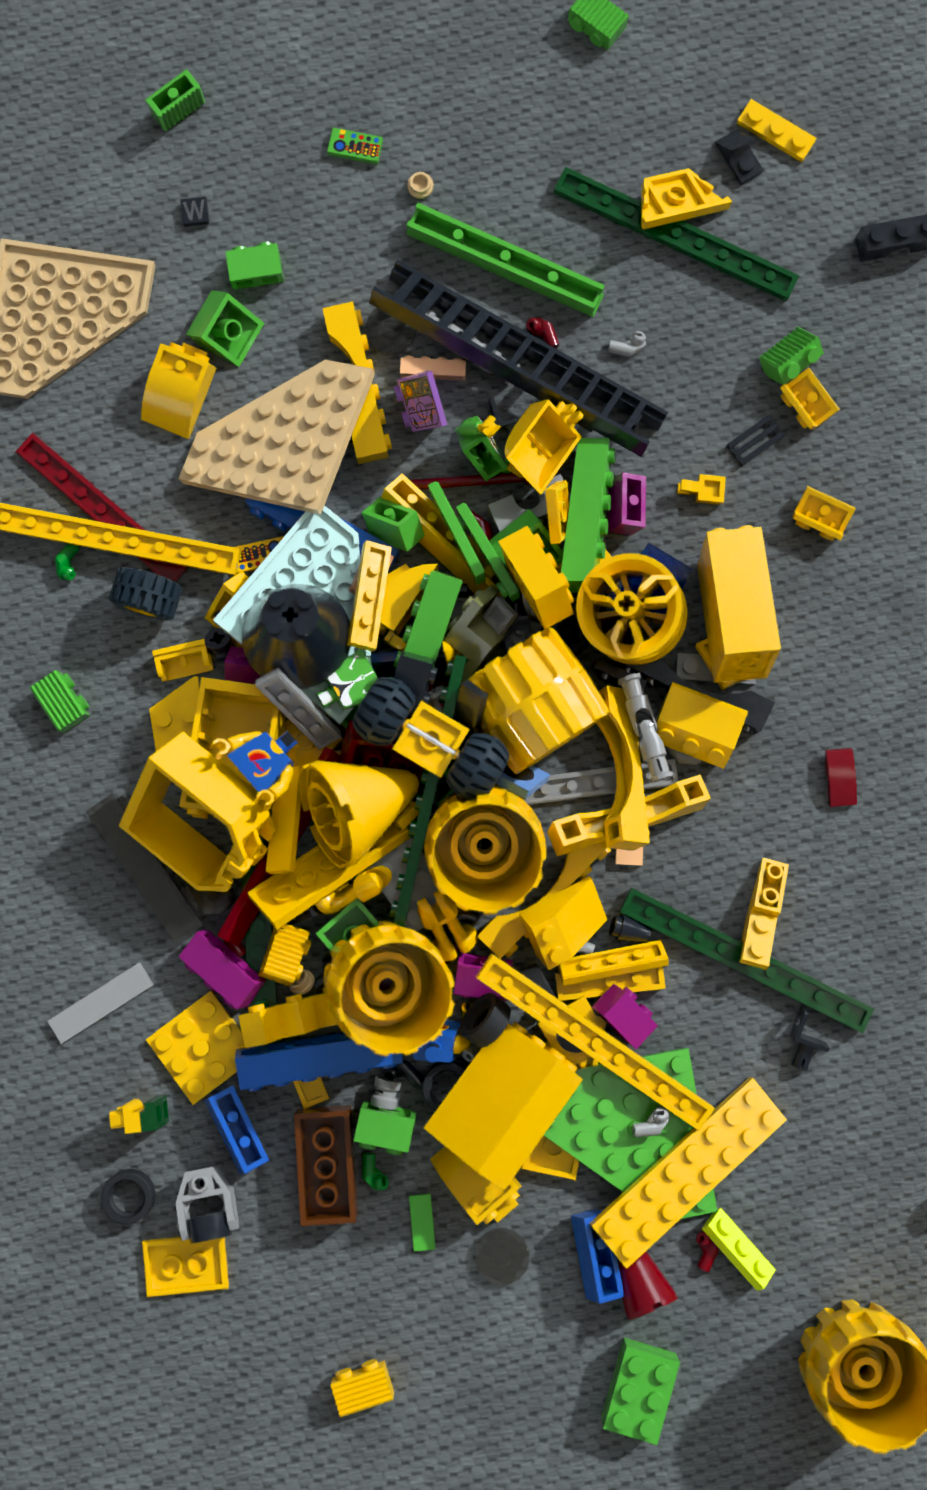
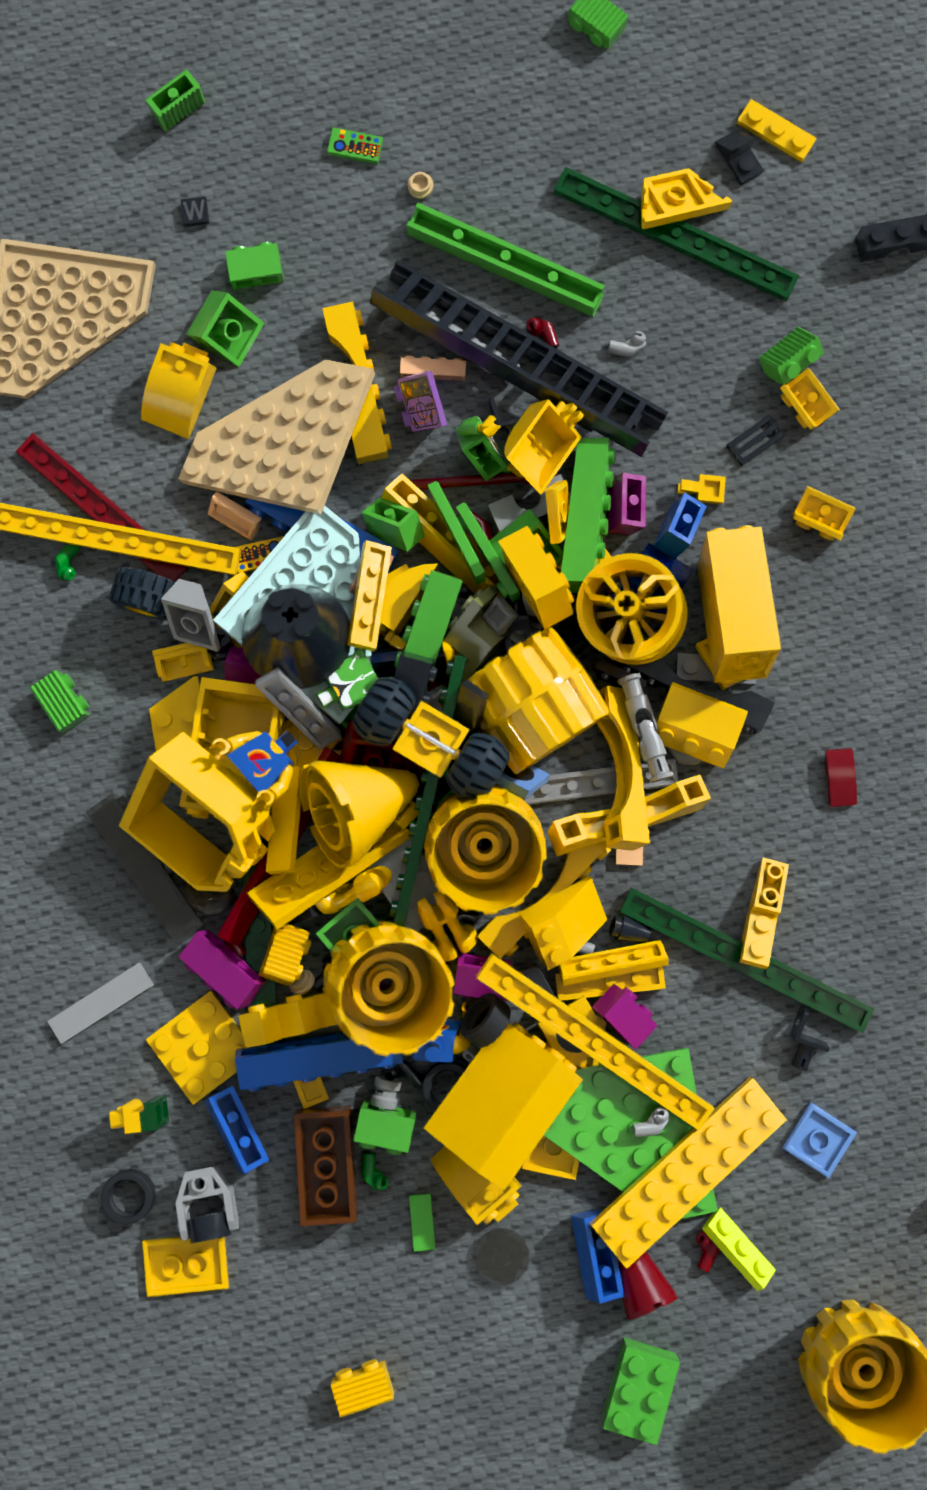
none -> light grey slope [161,579,221,651]
none -> light nougat tile [208,492,262,541]
none -> blue brick [653,492,707,559]
none -> medium blue tile [781,1102,857,1179]

